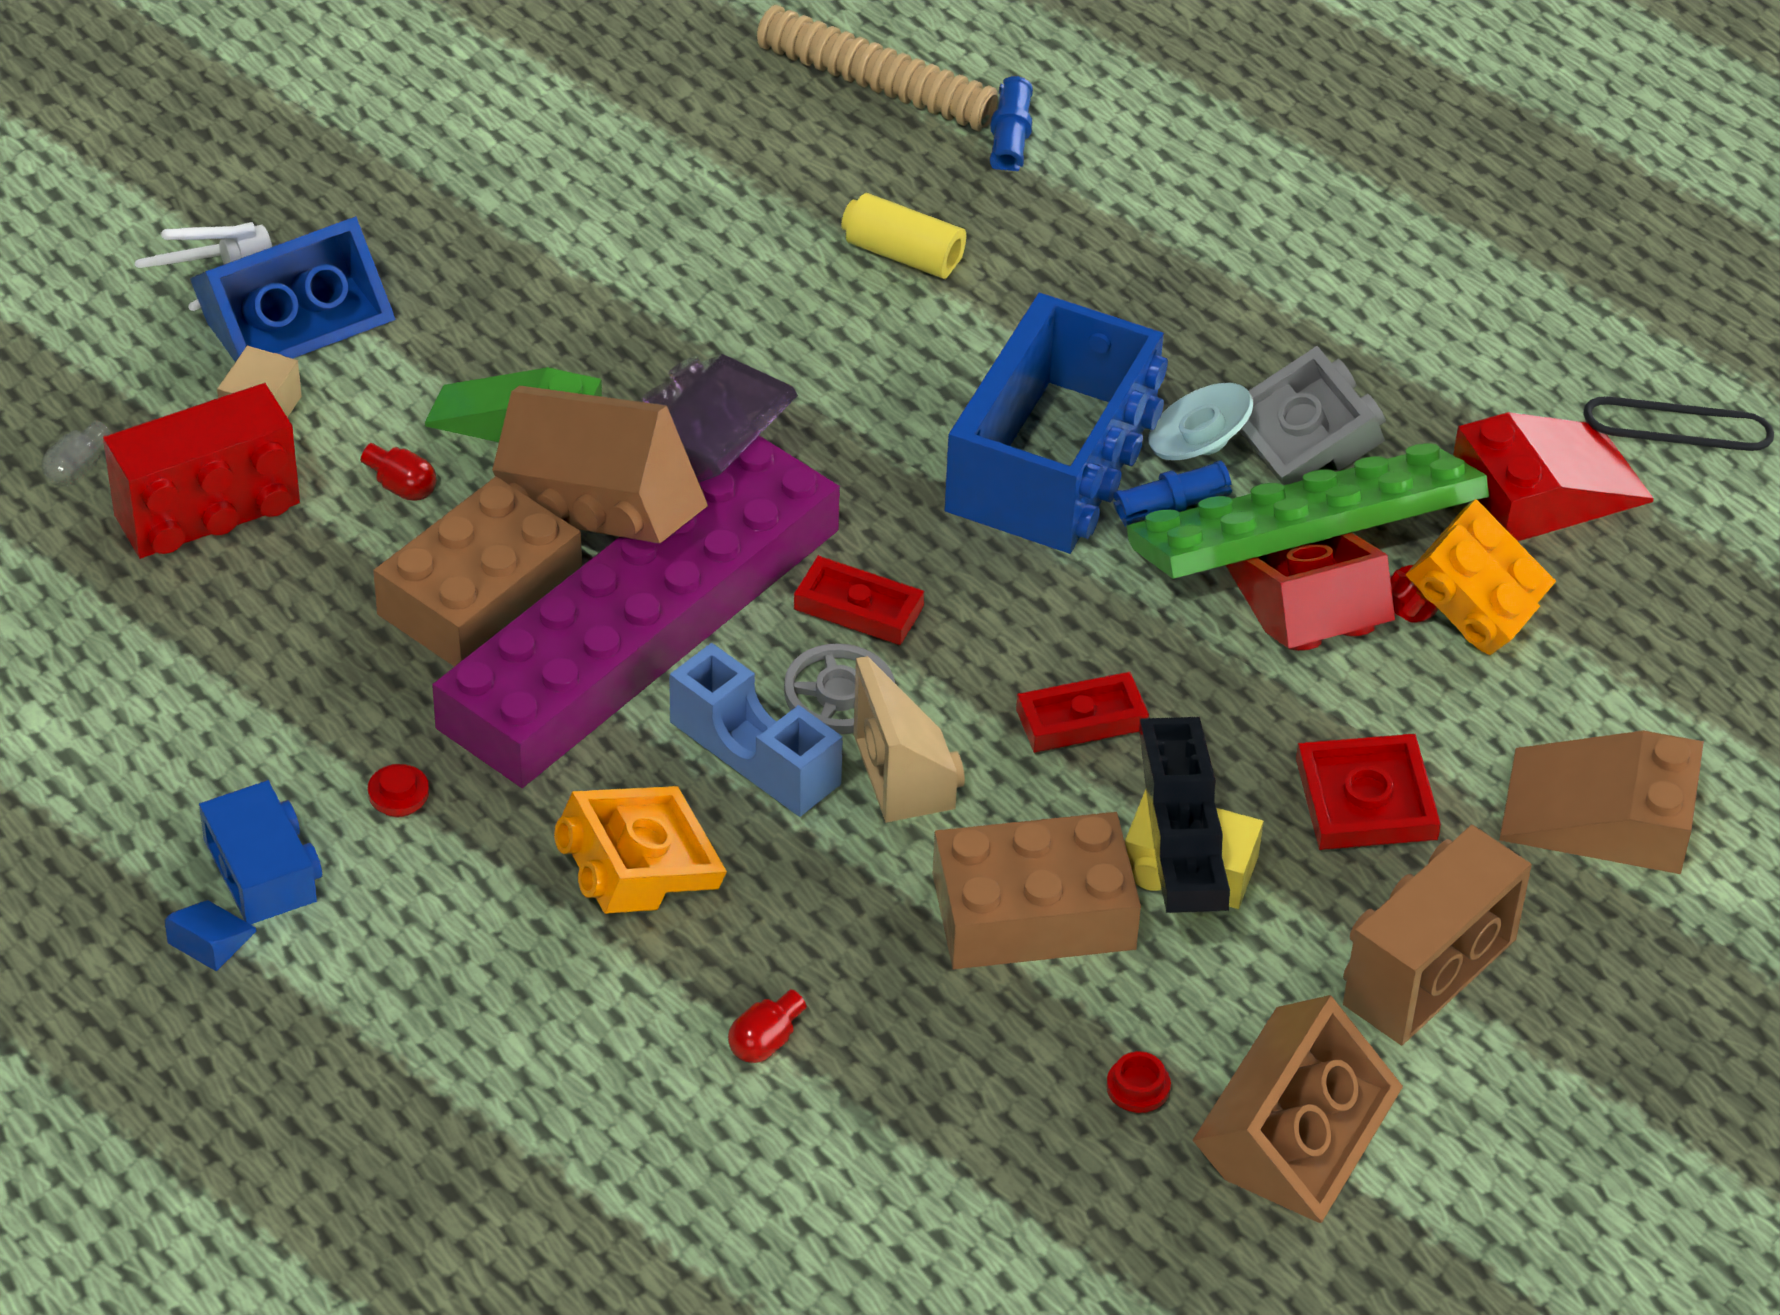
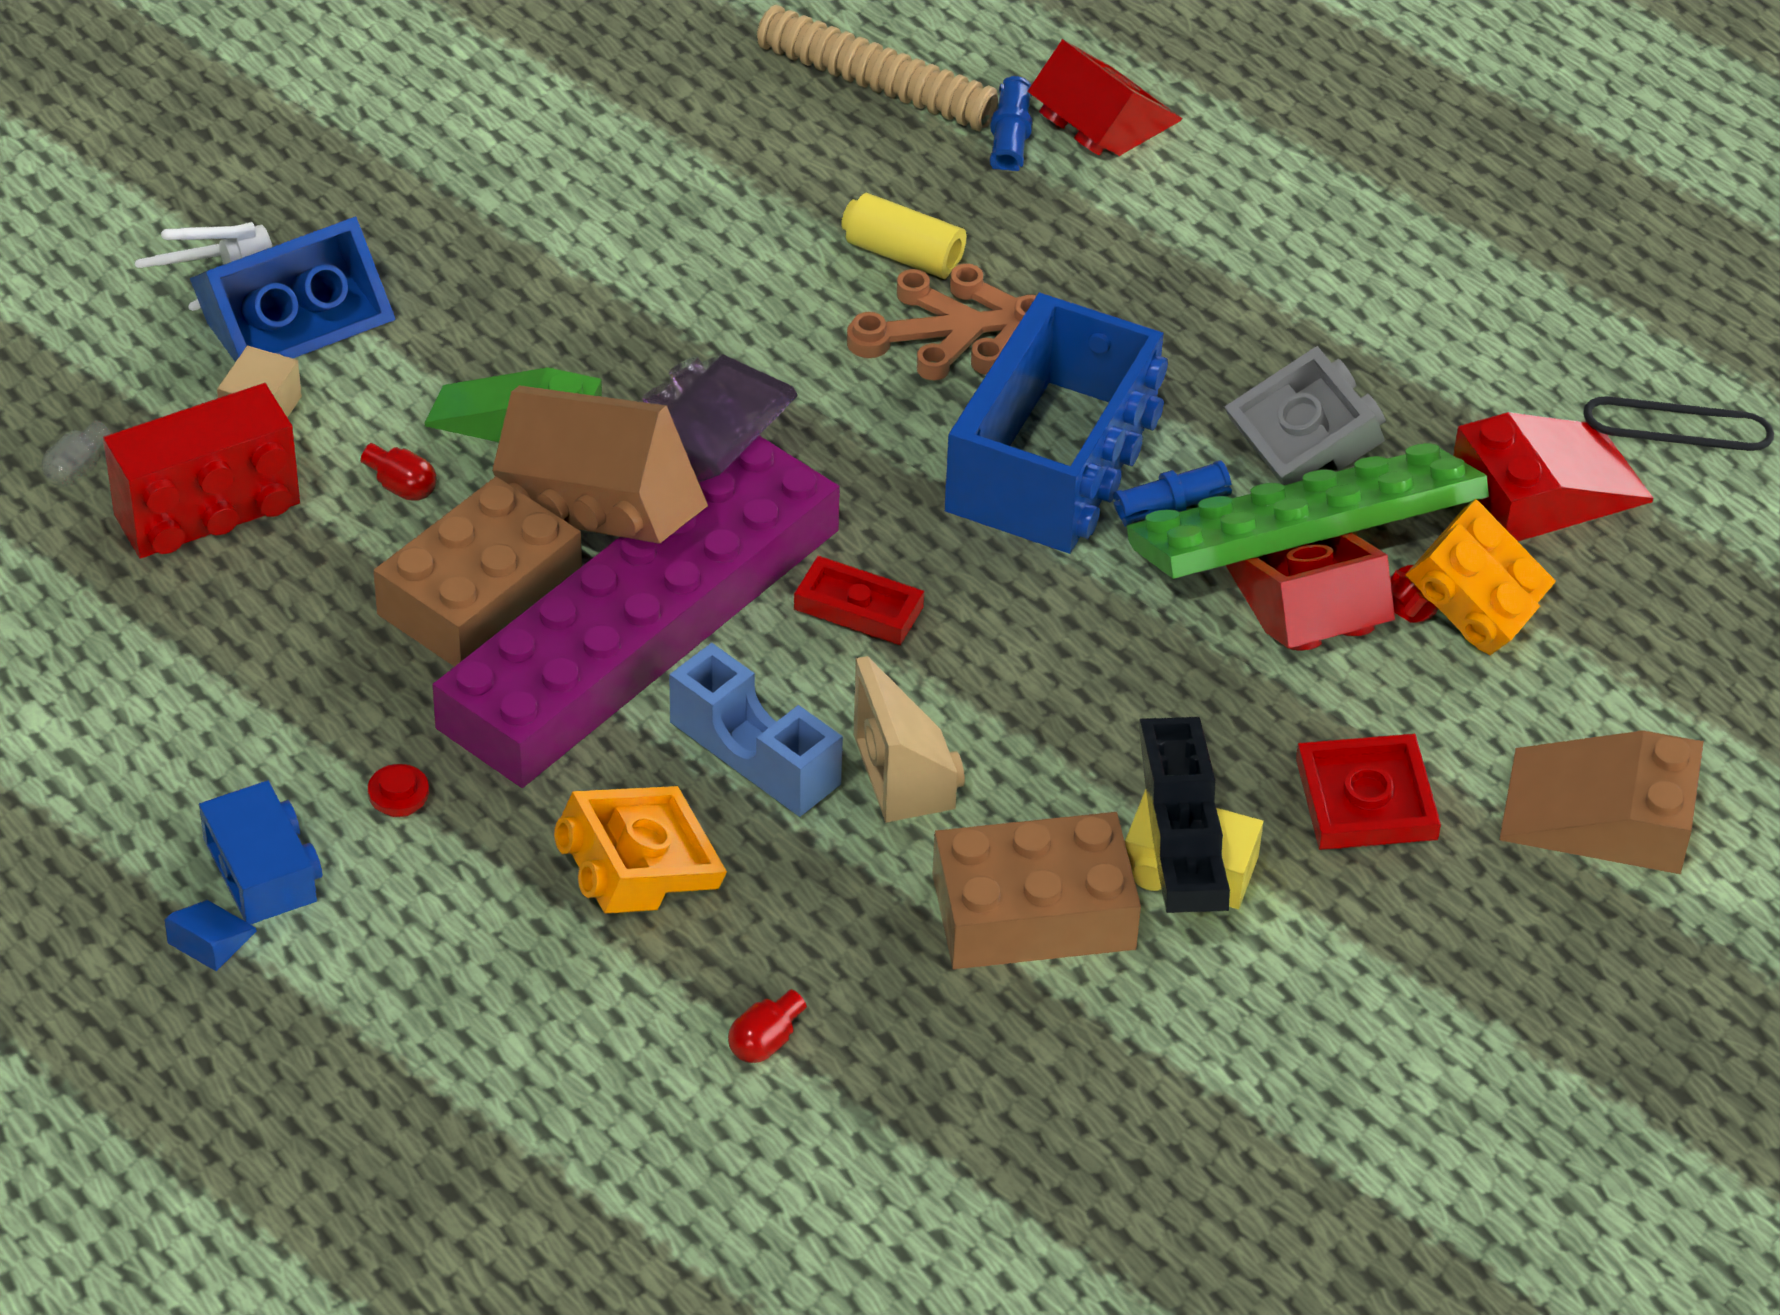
light grey wheel [784,643,895,734] -> none
red plate [1016,672,1149,753] -> none
red plate [1106,1051,1171,1113] -> none
light aqua dish [1148,383,1253,460] -> none
medium nougat slope [1193,995,1403,1223] -> none
medium nougat brick [1343,824,1532,1046] -> none
none -> nougat plant [847,264,1037,380]
none -> red slope [1027,39,1183,156]

